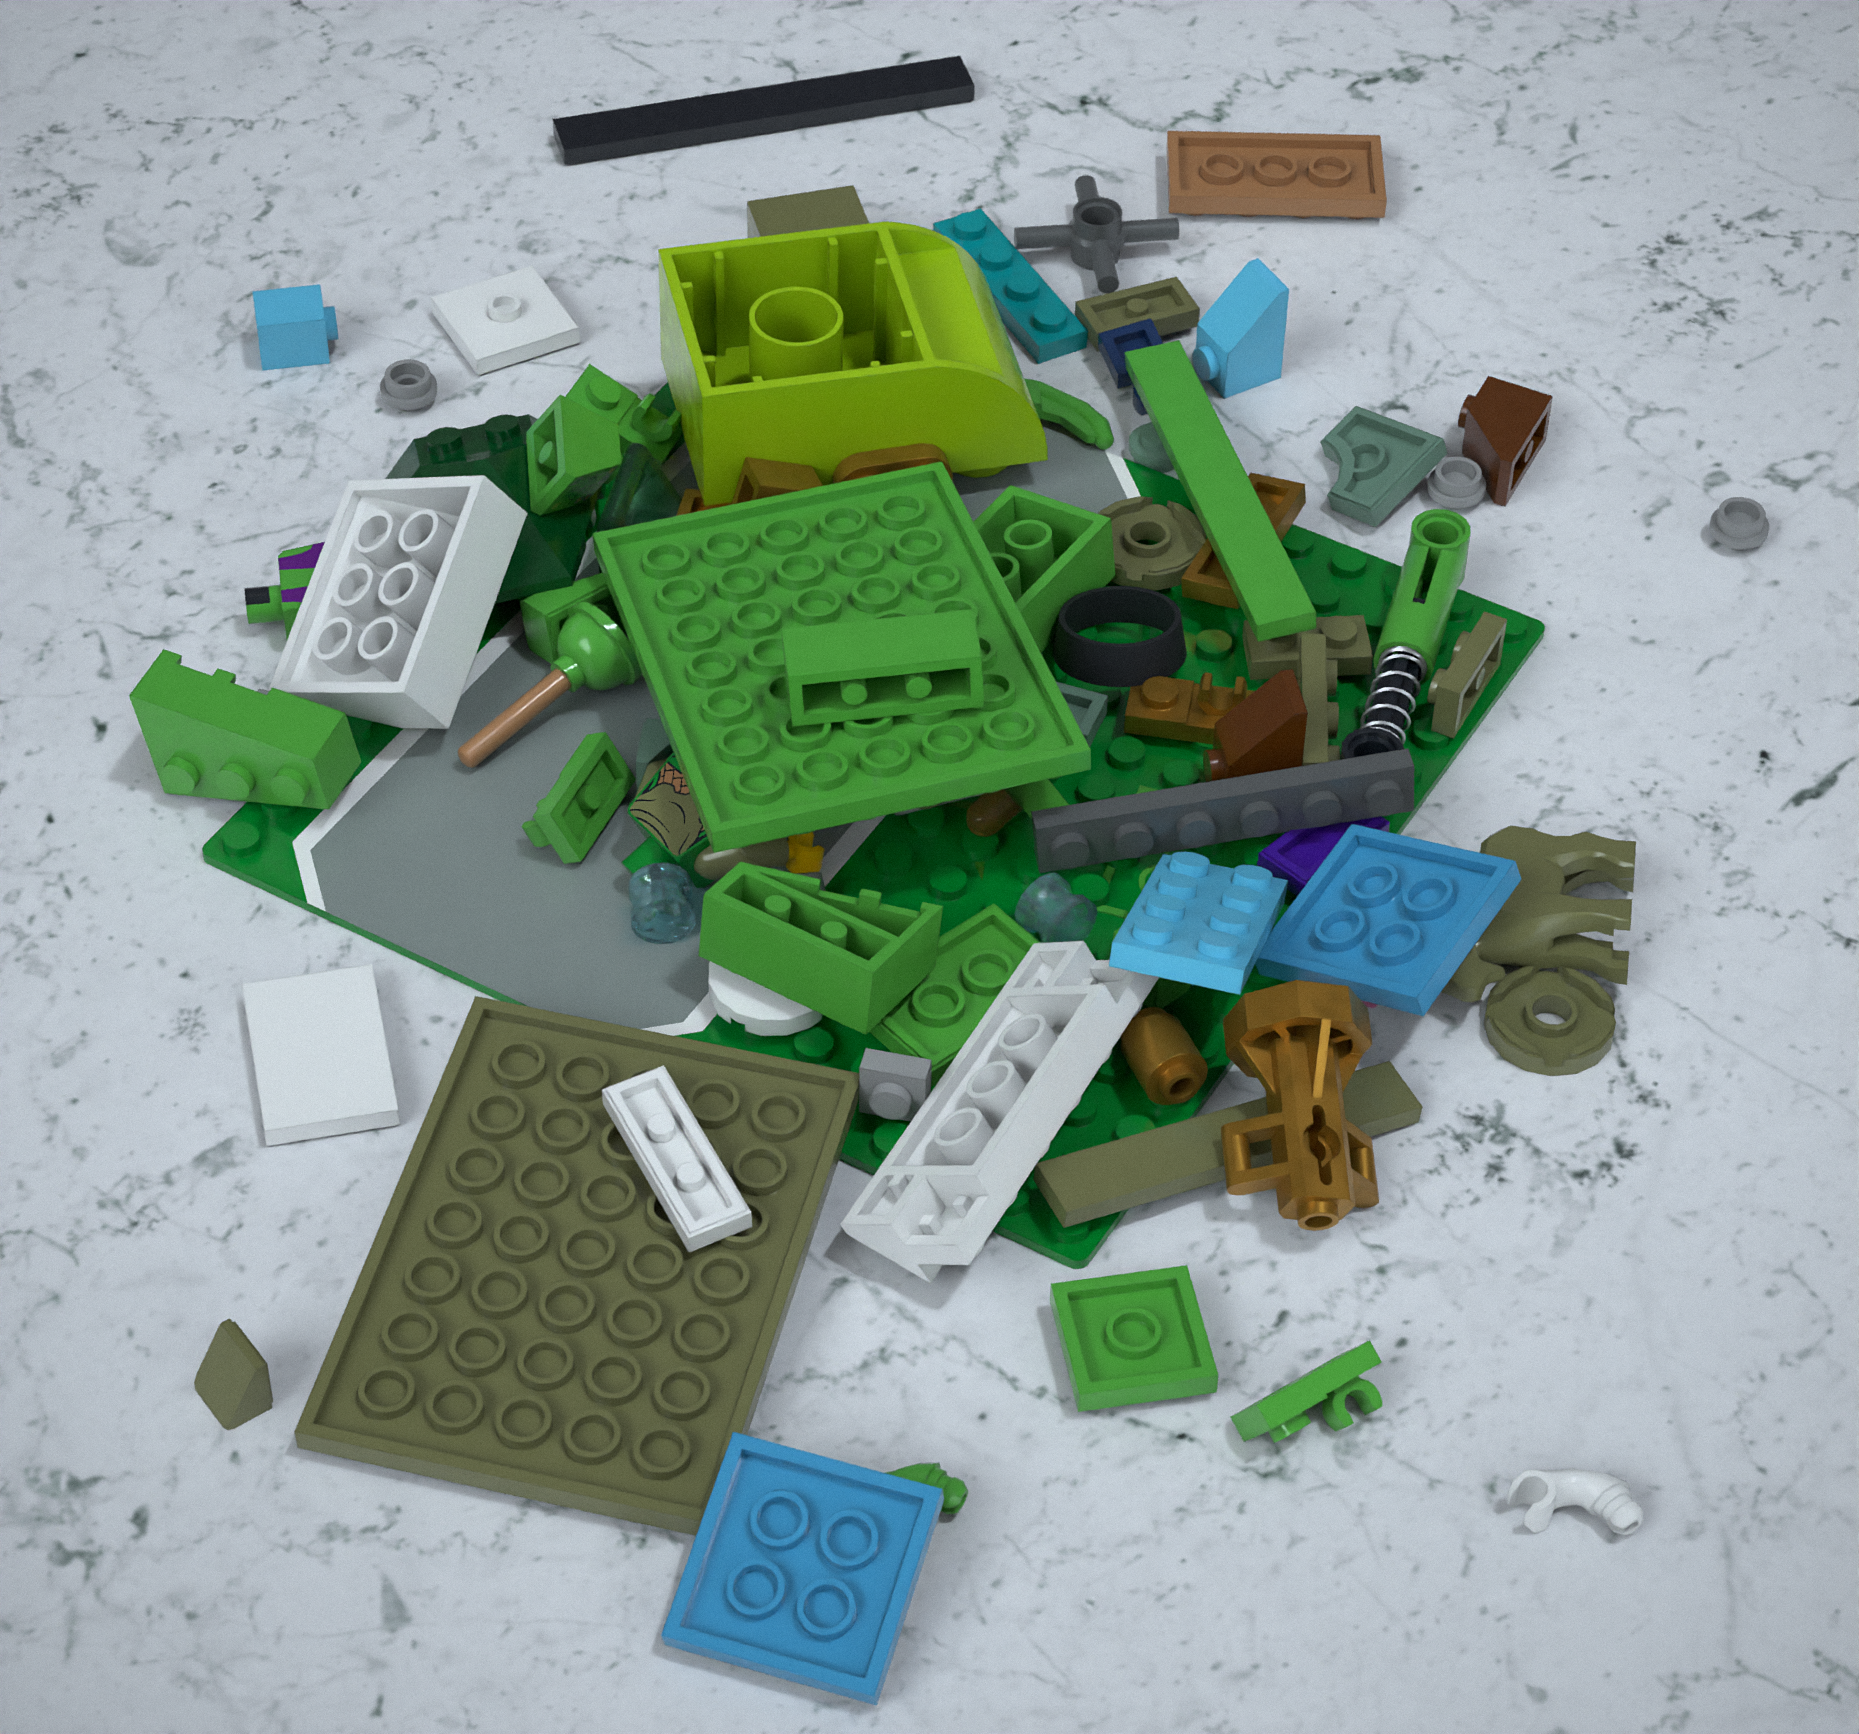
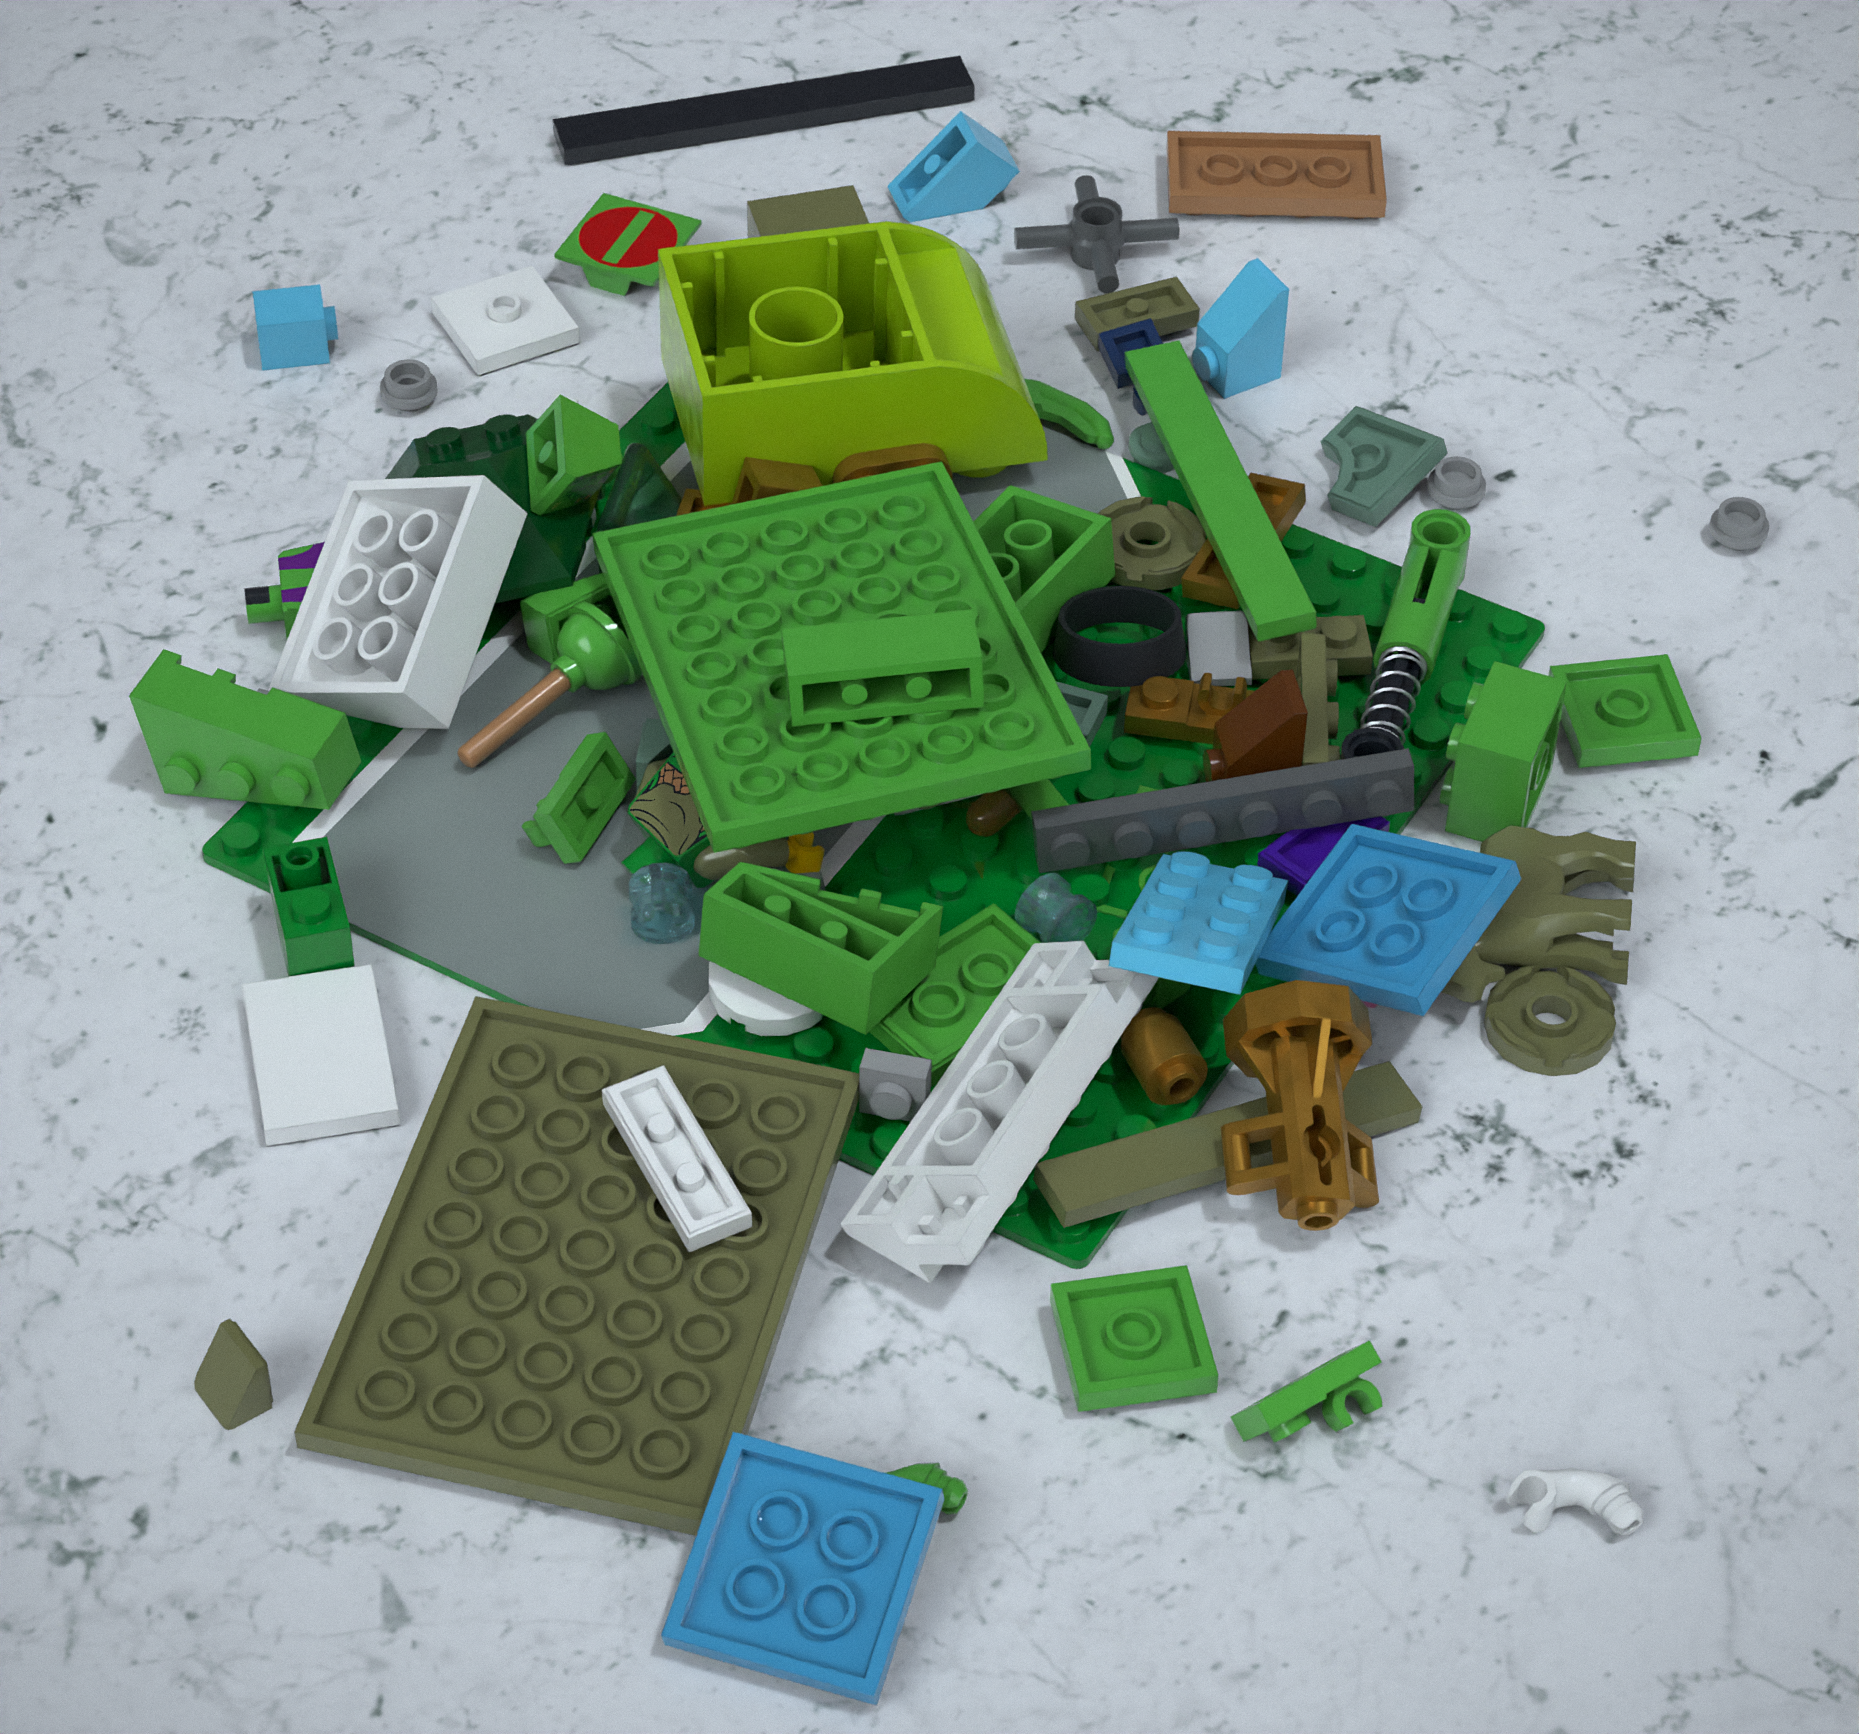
bright green plate [565,364,683,474] -> none
teal plate [933,208,1088,364] -> none
olive plate [1427,611,1507,738] -> none
reddish brown slope [1458,376,1553,507] -> none
none -> green slope [263,837,355,977]
none -> piece [554,193,702,296]
none -> medium azure slope [887,111,1020,222]
none -> light grey slope [1184,611,1252,686]
none -> bright green brick [1439,661,1567,842]
none -> bright green plate [1548,654,1702,768]

